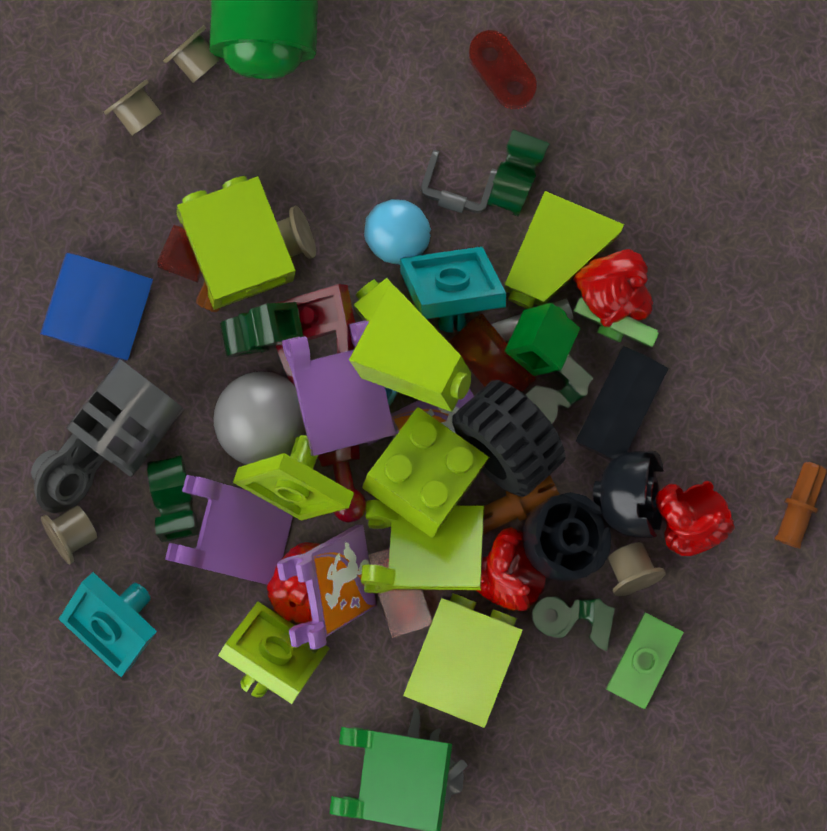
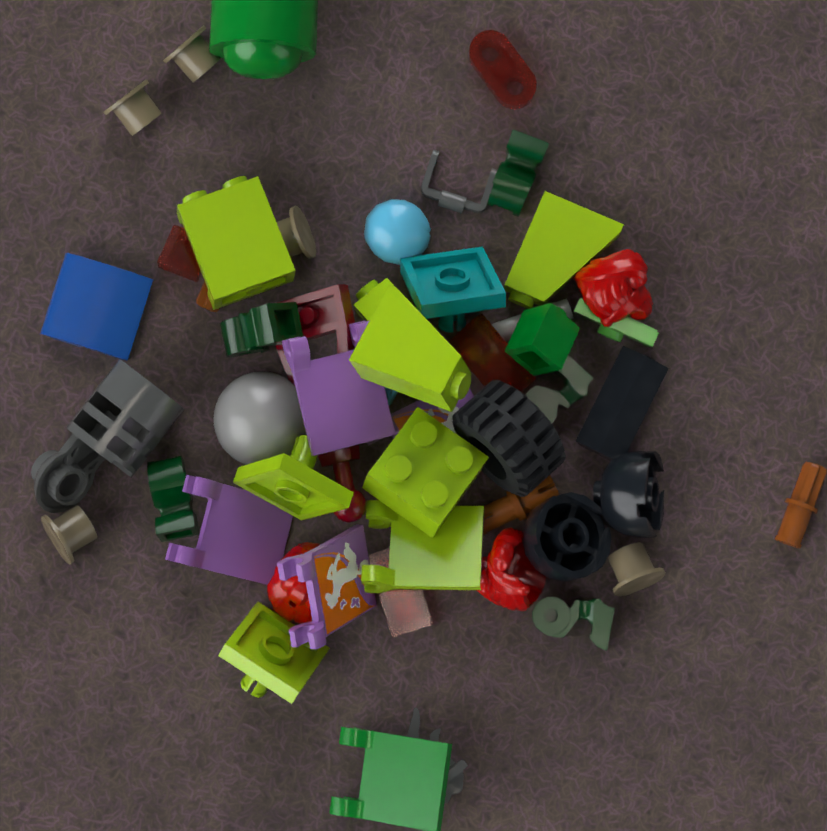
teal tile [59,572,157,677] -> none
lime panel [403,593,523,728] -> none
bright green plate [606,612,684,709] -> none
red hair [656,481,735,556] -> none

